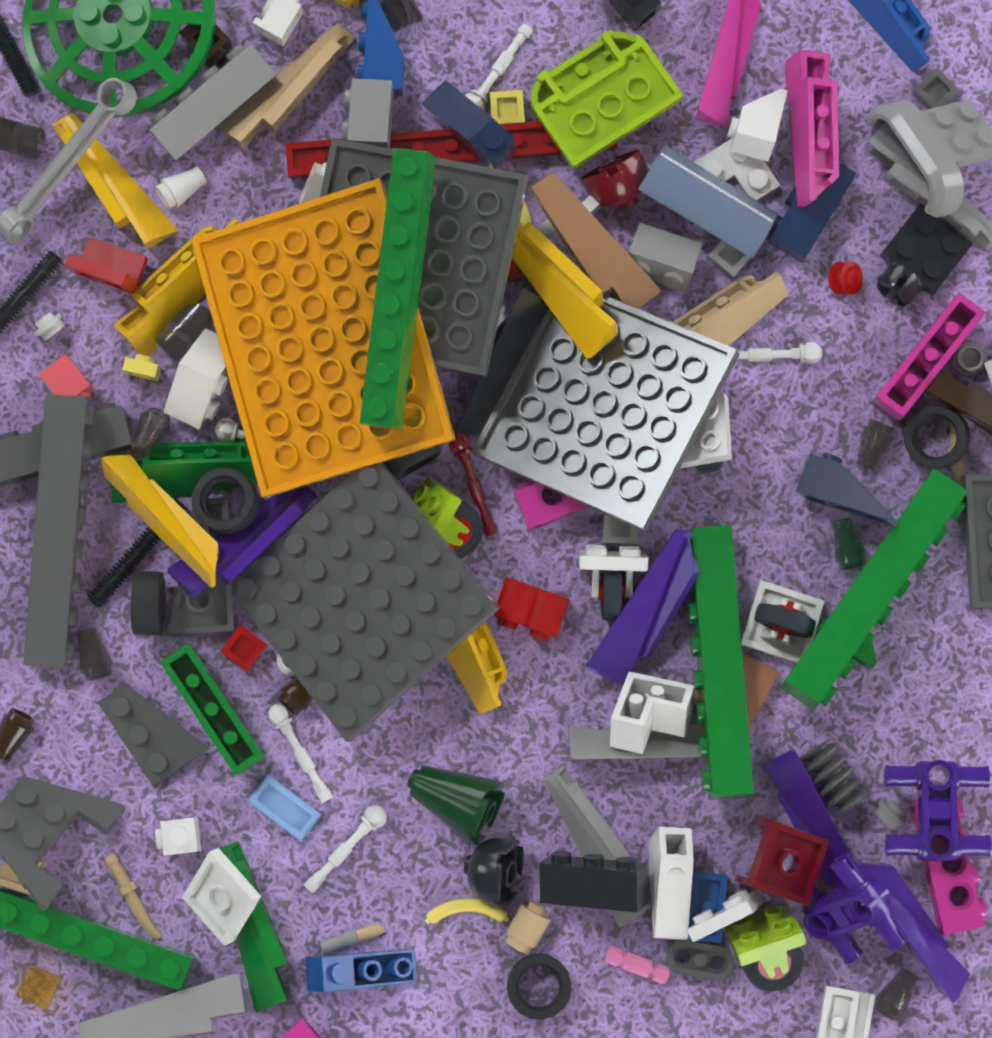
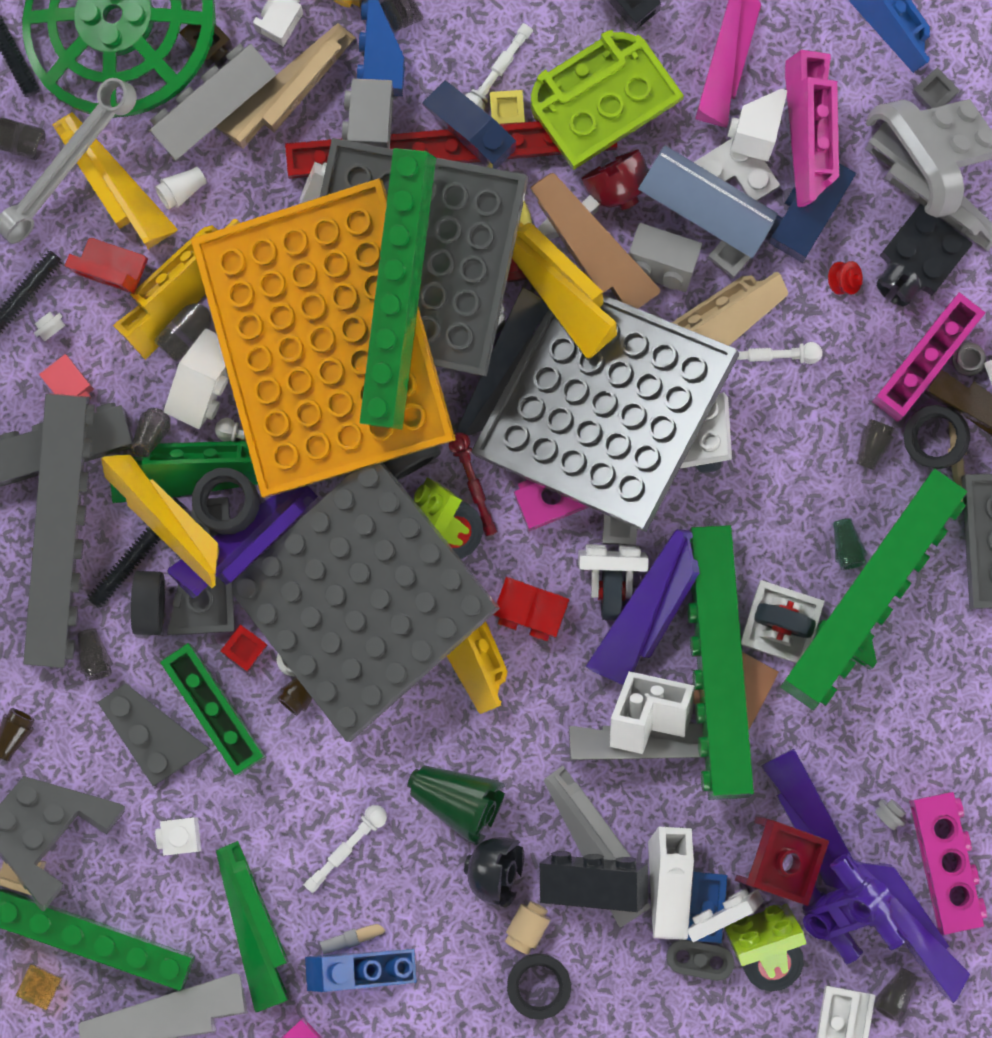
tan piece [104,853,162,940] -> none
light yellow plate [122,354,162,382] -> none
white plate [182,848,261,946] -> none
light blue tile [248,774,322,842] -> none
white piece [268,704,333,803] -> none
light yellow piece [425,898,510,925] -> none
bright pink axle [604,945,671,984] -> none
dark blue slope [796,453,898,528] -> none
dark grey piece [799,740,868,816] -> none
dark purple piece [884,760,992,862] -> none

